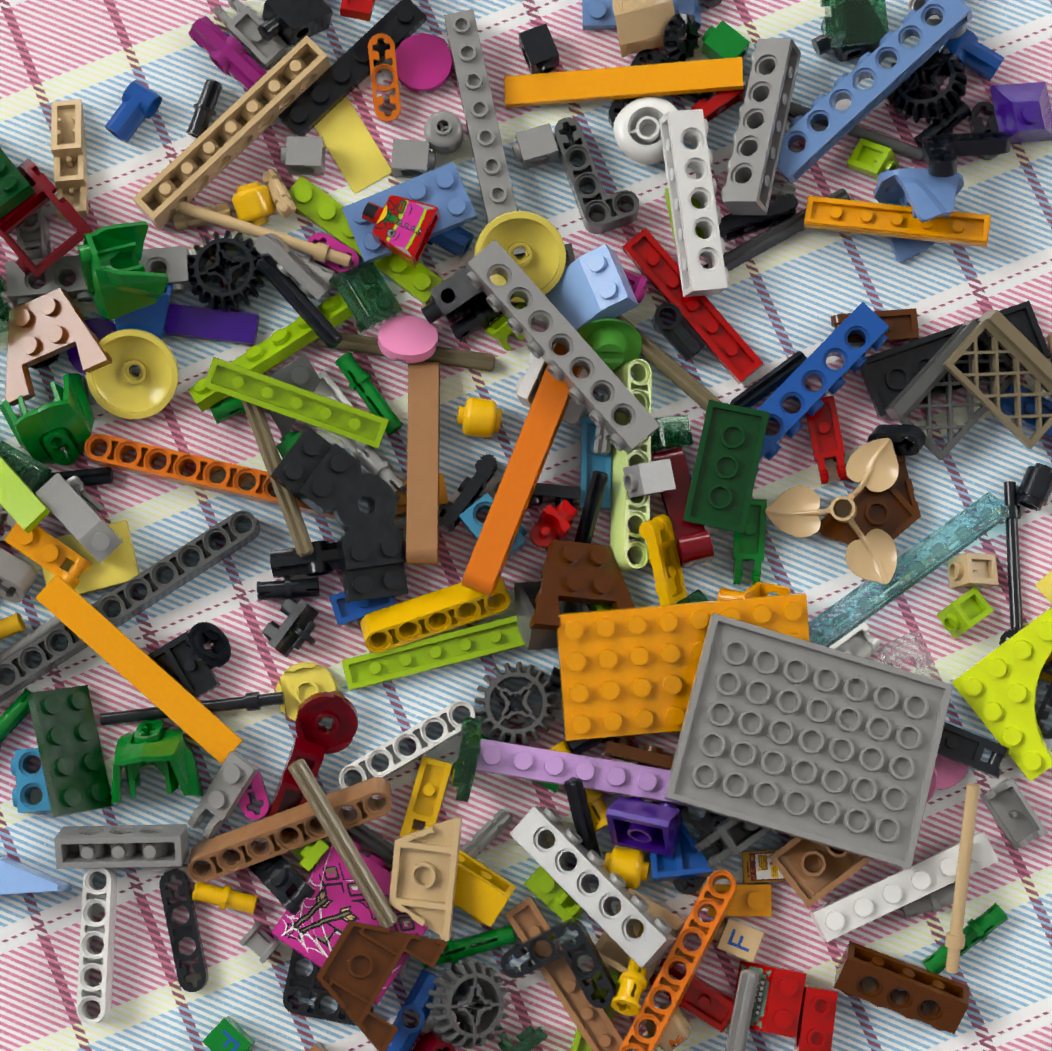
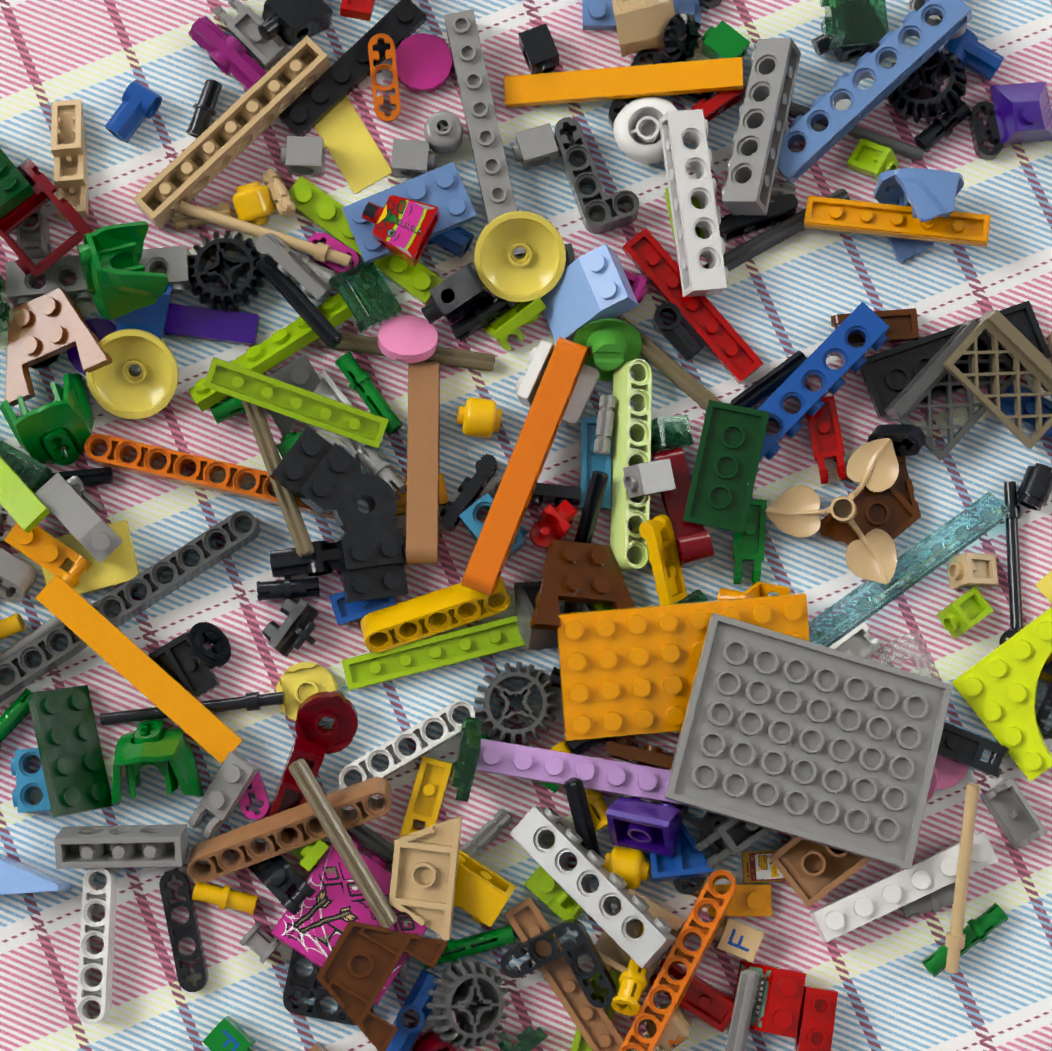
light grey brick [465,240,660,455] -> none
reddish brown brick [834,941,970,1034] -> none
black beam [922,131,1011,177] -> none

